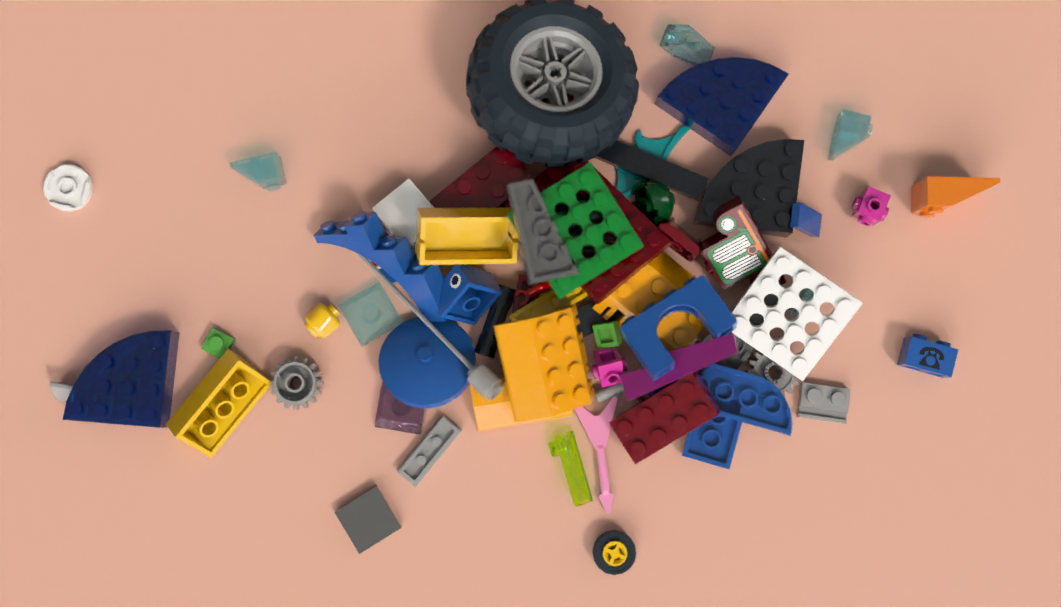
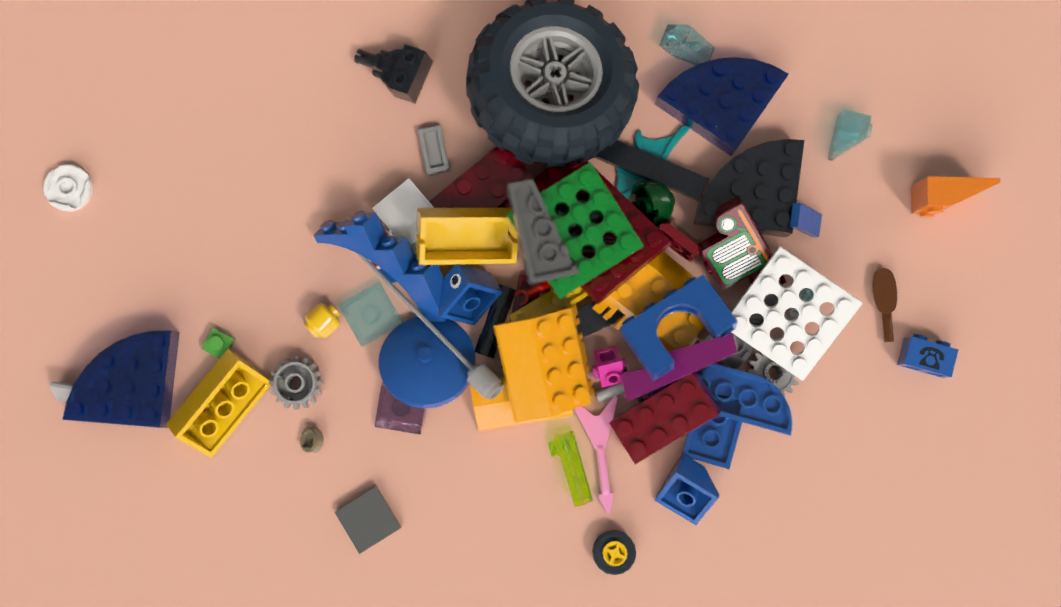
clear light blue slope [229,152,287,191] -> none
light grey tile [397,415,462,487] -> none
bright green plate [592,320,623,349] -> none
light grey plate [797,382,851,424] -> none
dark pink brick [851,186,891,226] -> none
none -> dark tan tile [300,428,324,453]
none -> black brick [354,44,433,104]
none -> light grey tile [417,125,450,176]
none -> blue slope [654,454,720,525]
none -> reddish brown piece [873,268,897,342]

